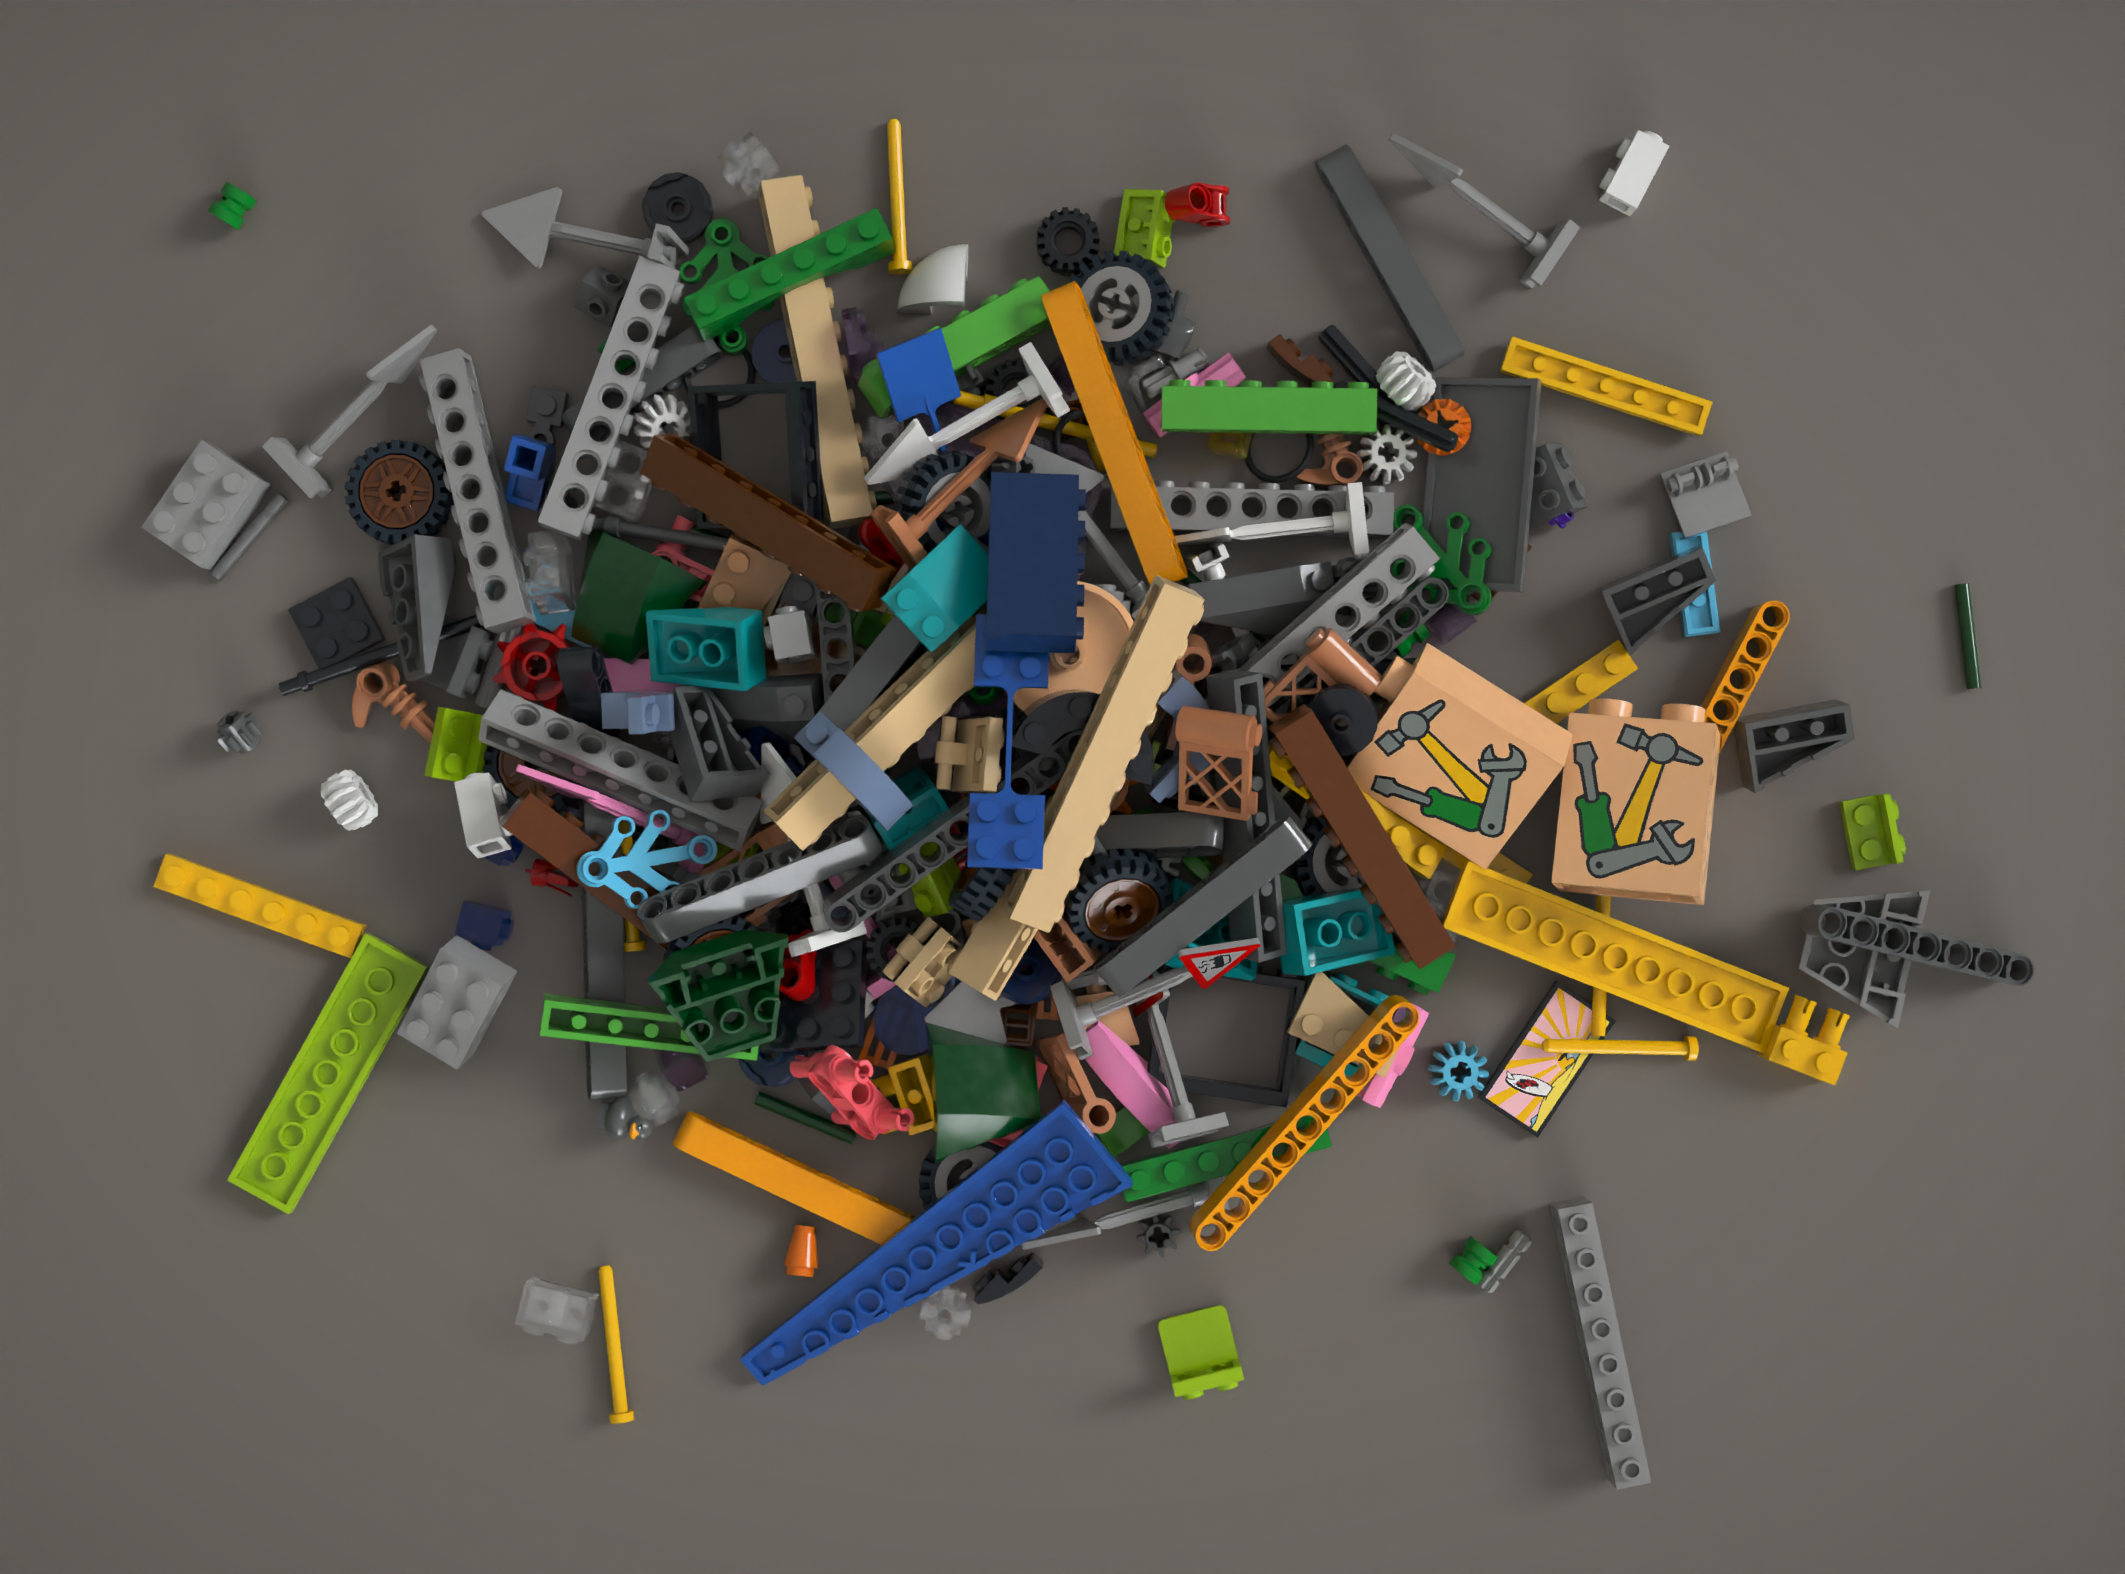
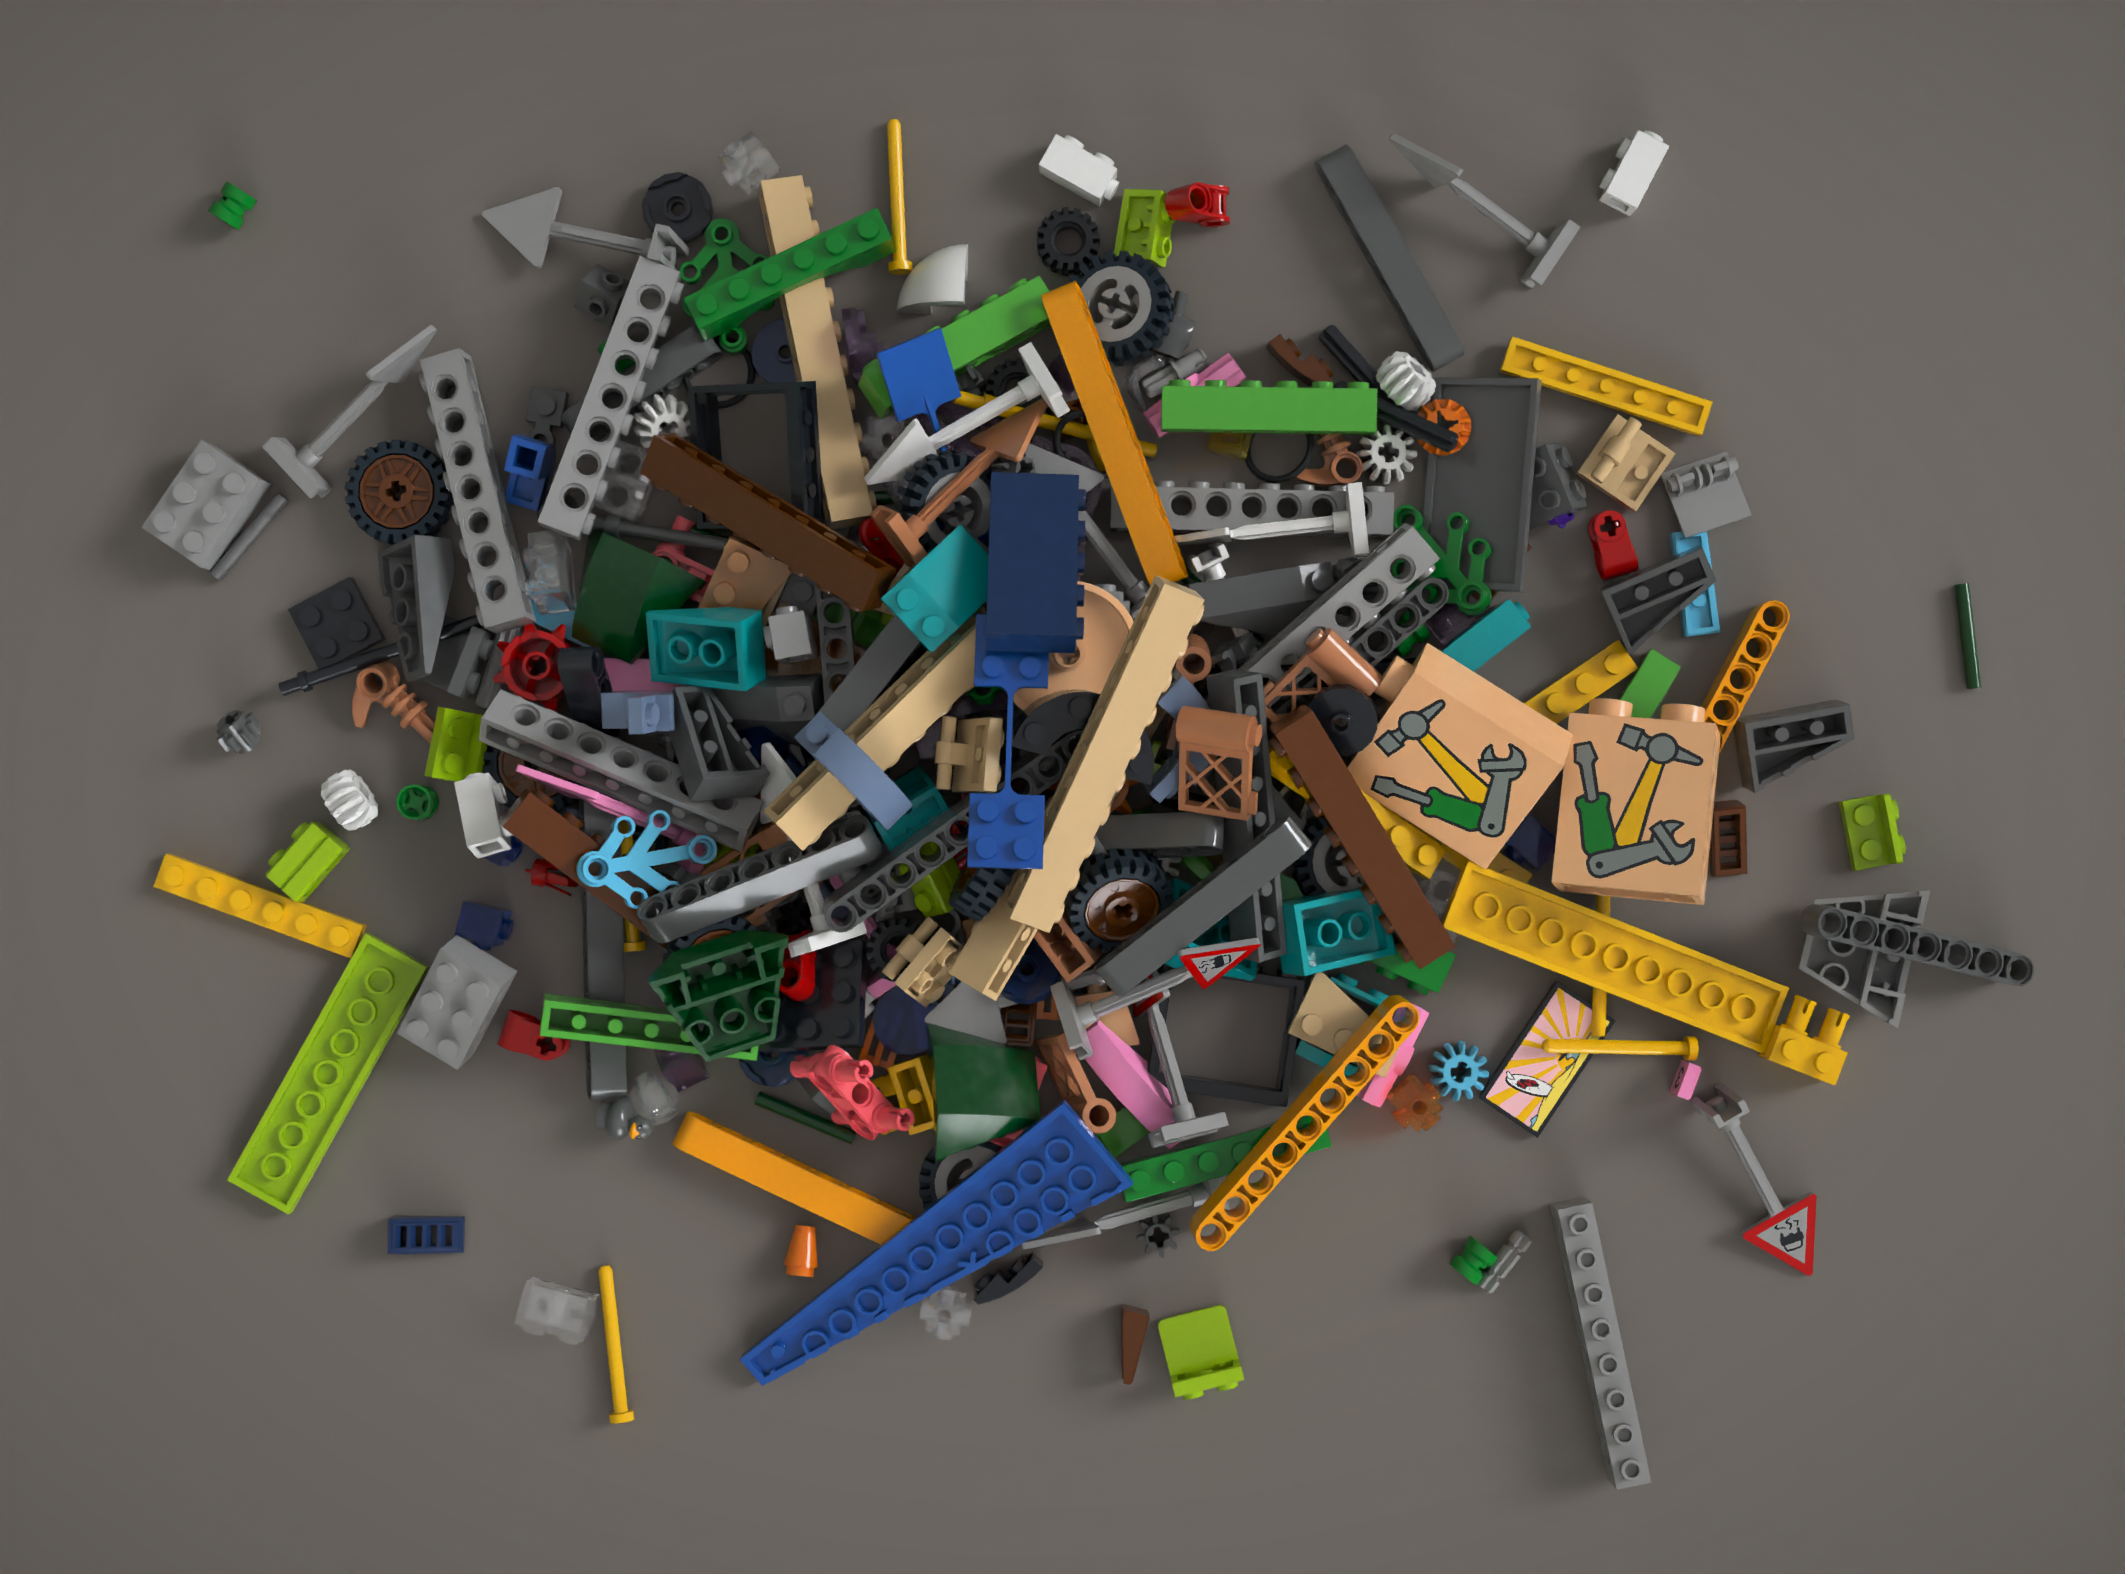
none -> lime brick [265,821,351,902]
none -> dark blue slope [388,1215,465,1254]
none -> green wheel [396,784,440,820]
none -> red piece [497,1010,571,1061]
none -> white brick [1039,134,1120,207]
none -> reddish brown slope [1121,1304,1150,1385]
none -> clear orange brick [1386,1073,1444,1132]
none -> teal window [1440,599,1531,672]
none -> clear blue brick [1504,815,1556,870]
none -> tan plate [1576,414,1676,513]
none -> red piece [1587,510,1639,581]
none -> bright green slope [1618,648,1681,718]
none -> bright pink tile [1669,1060,1702,1100]
none -> light grey piece [1690,1083,1817,1276]
none -> reddish brown slope [1709,800,1748,877]

